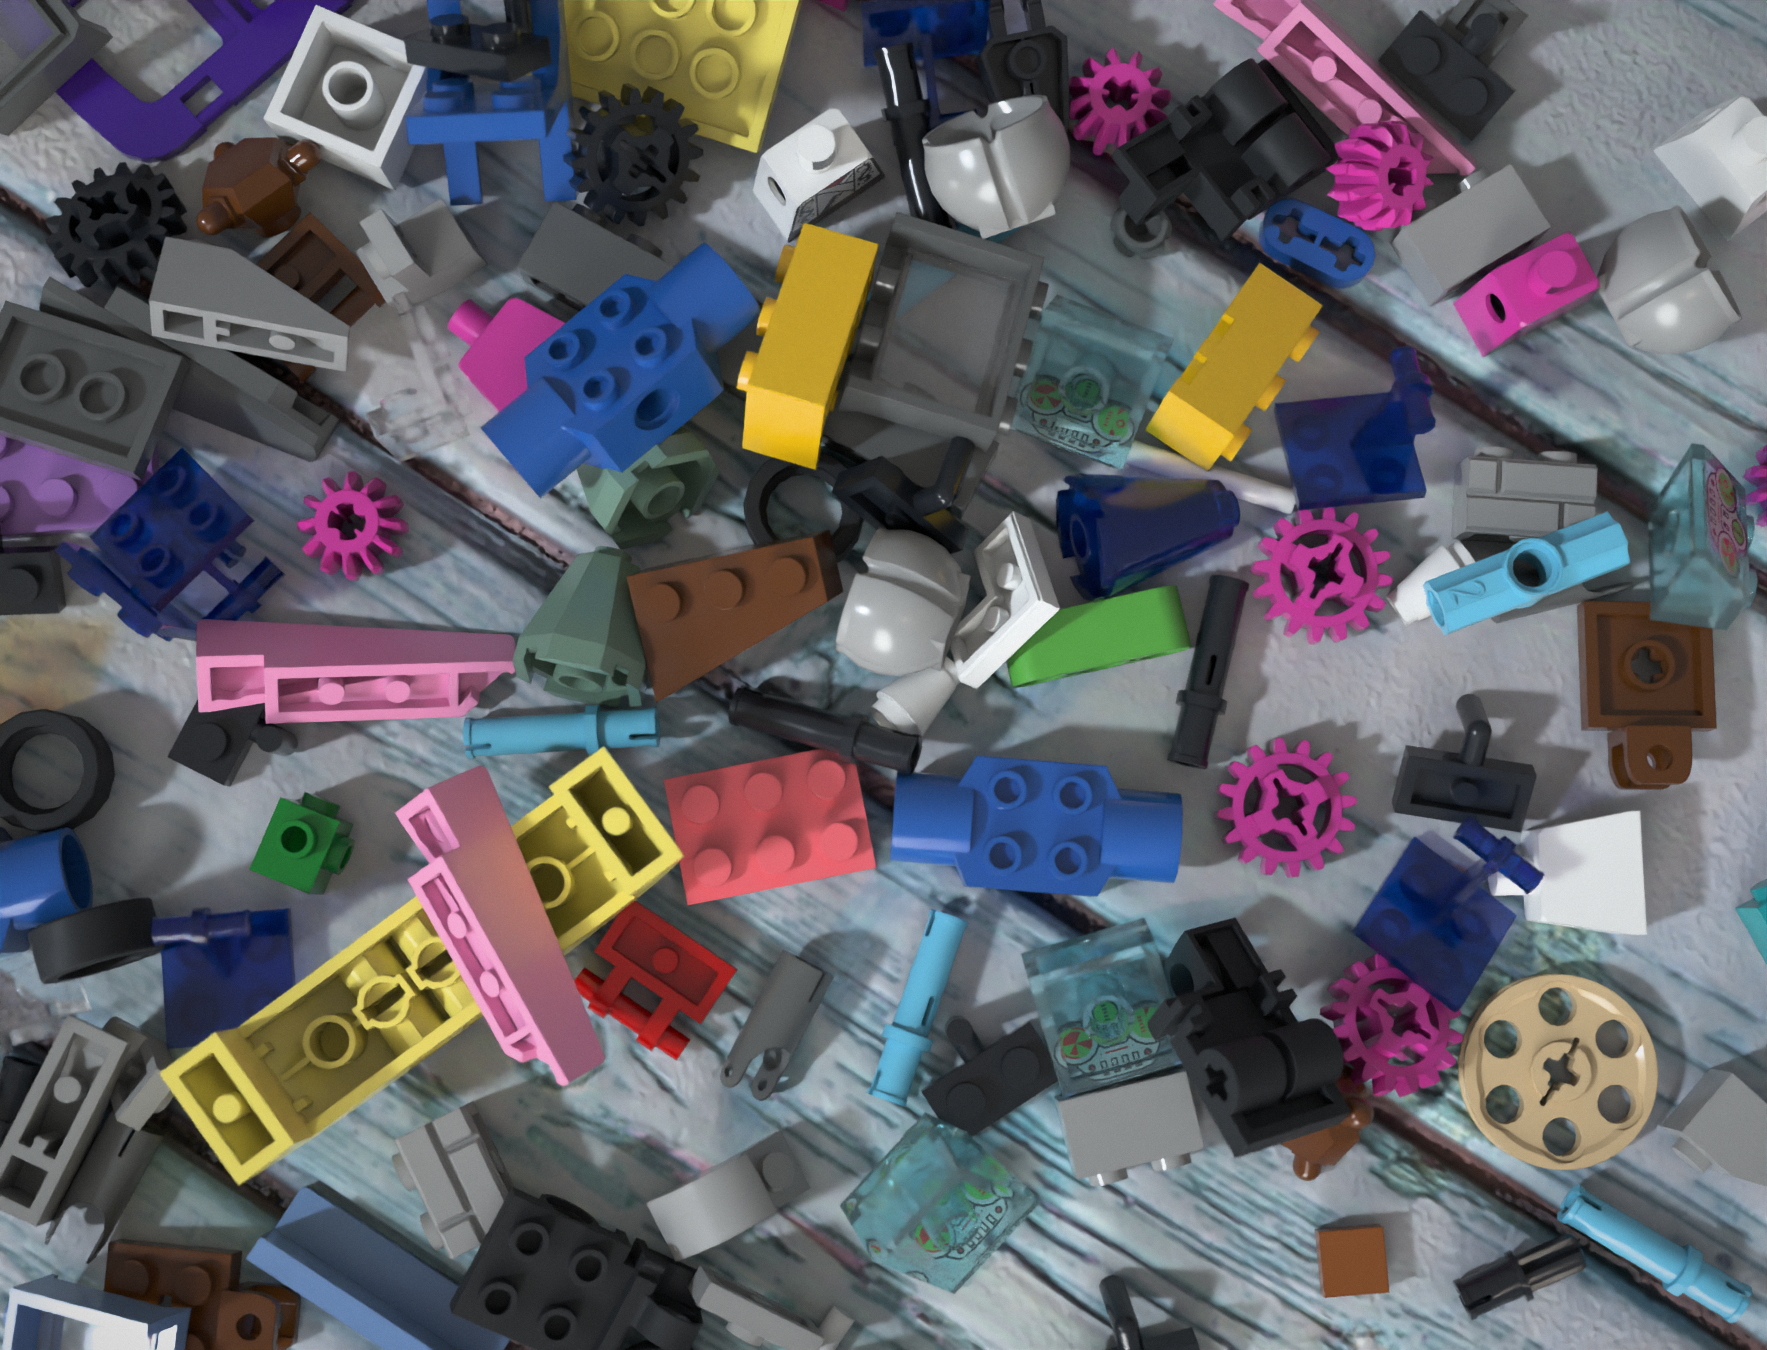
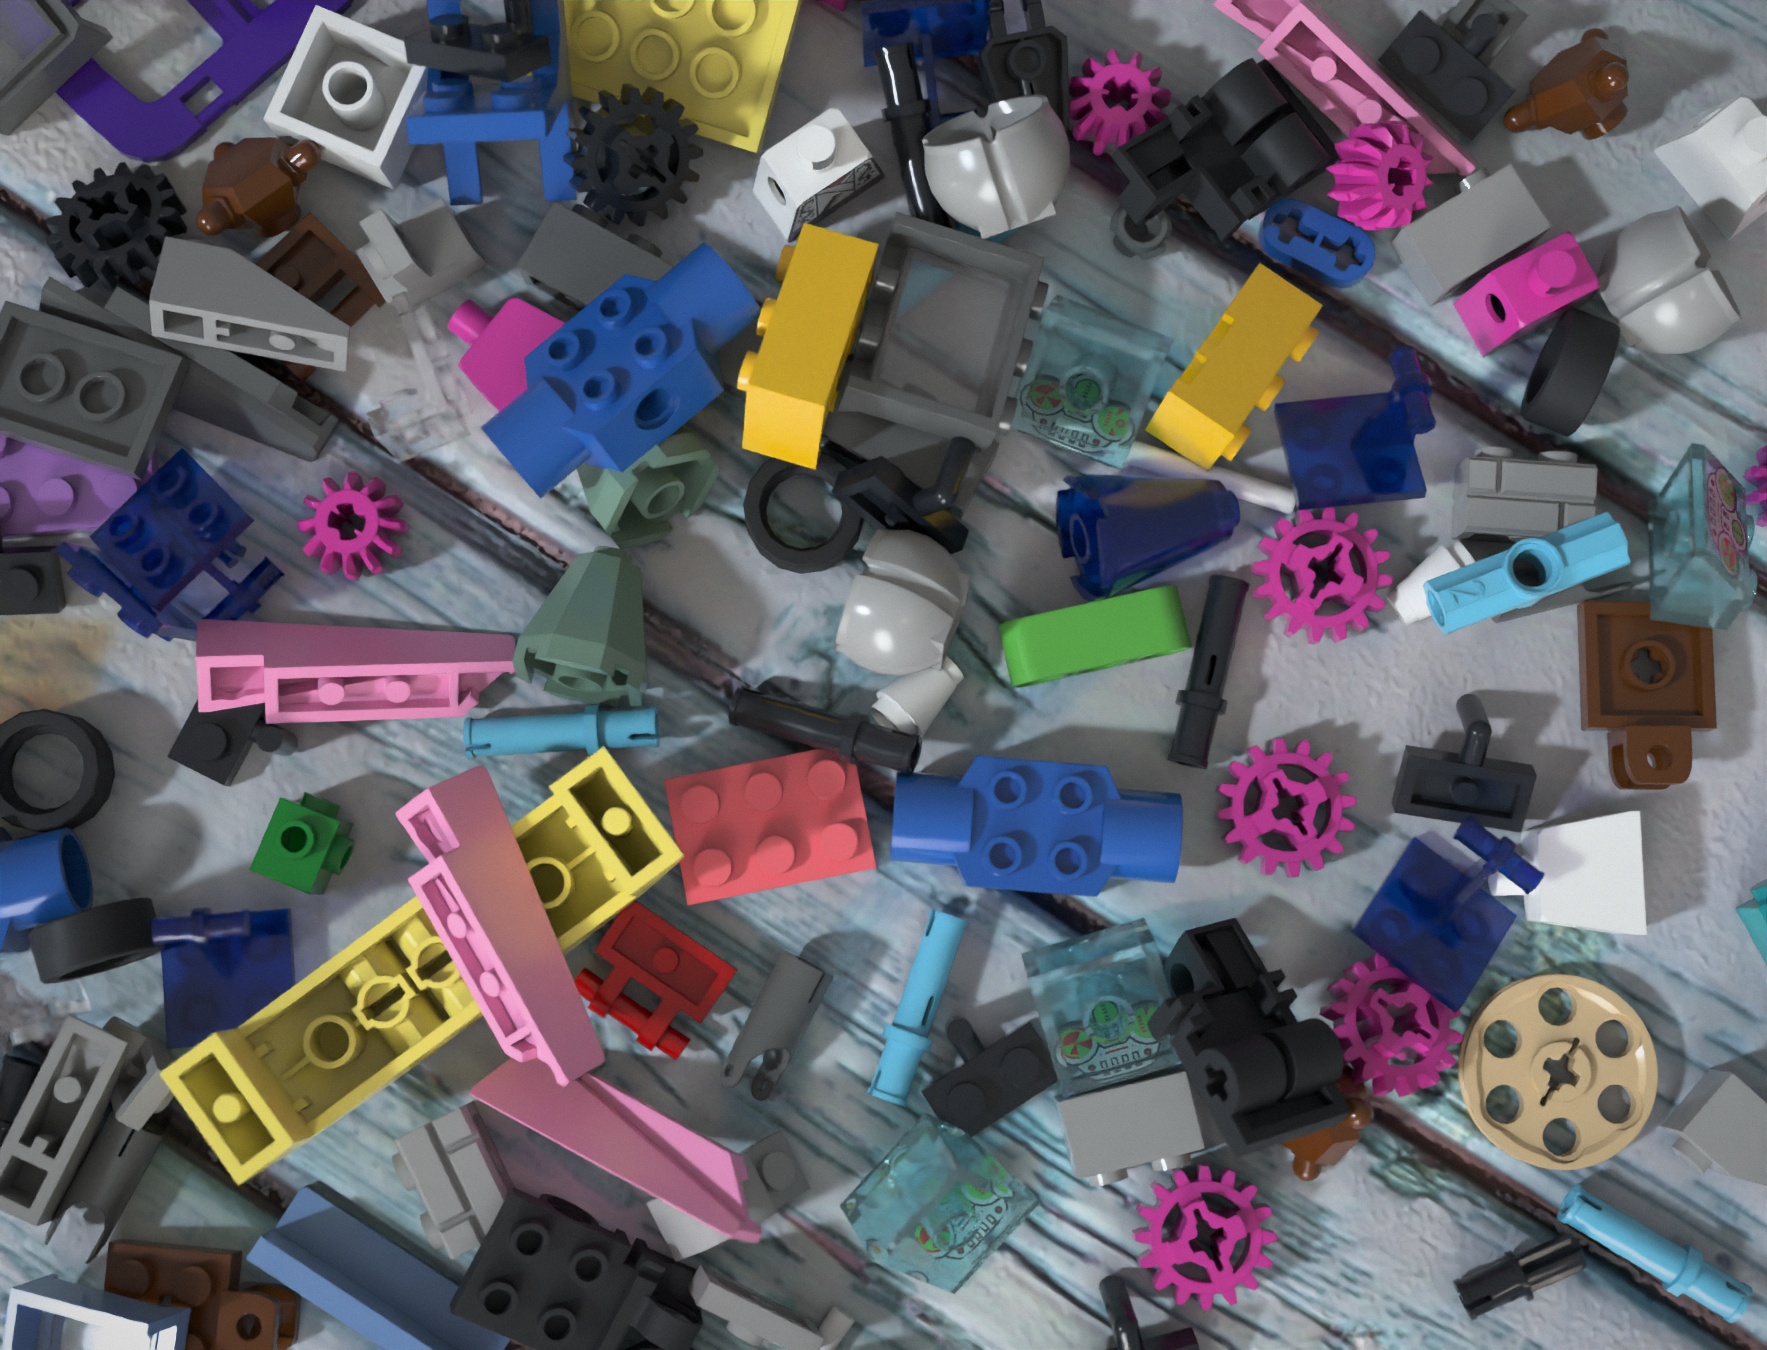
reddish brown wedge [626,529,844,703] -> none
white tile [950,511,1060,689] -> none
dark orange tile [1315,1224,1390,1298] -> none
none -> bright pink wedge [469,1057,762,1244]
none -> dark pink gear [1132,1162,1277,1310]
none -> reddish brown rock [1504,28,1629,140]
none -> black tyre [1520,307,1620,437]

